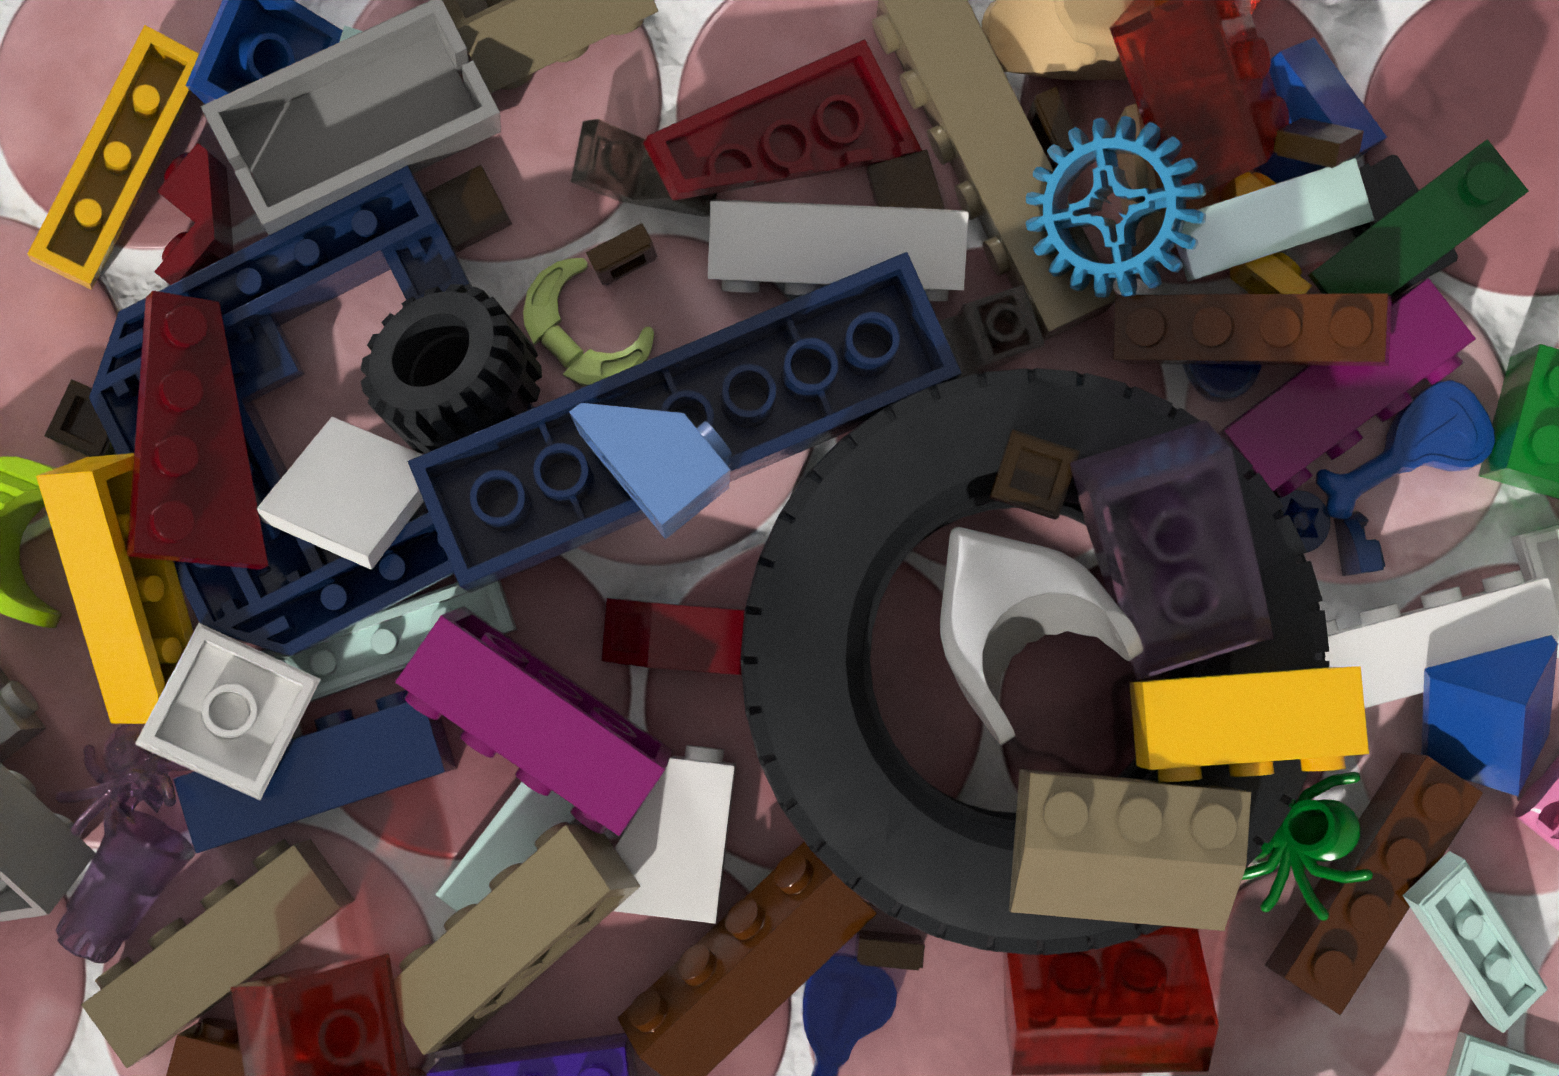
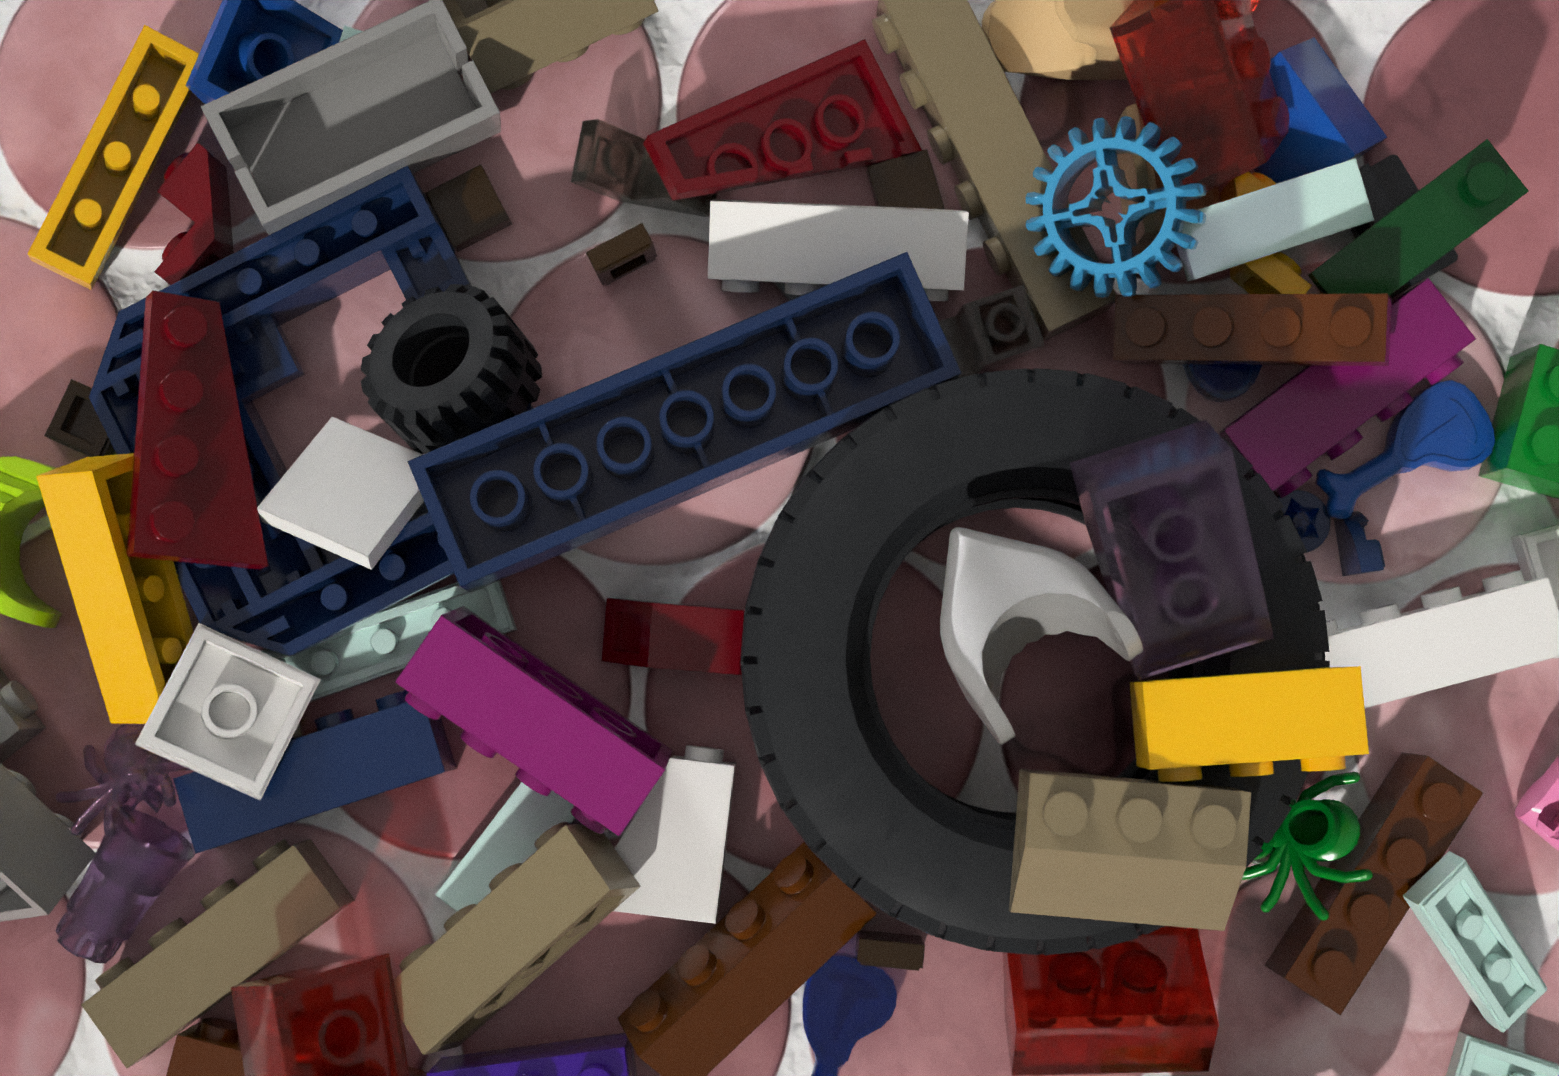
yellowish green piece [523,258,654,386] -> none
medium blue slope [569,403,732,540] -> none
dark brown tile [989,430,1080,520] -> none
dark brown tile [1027,87,1074,170] -> none
dark brown tile [1274,118,1364,168] -> none
blue slope [1421,635,1558,796] -> none

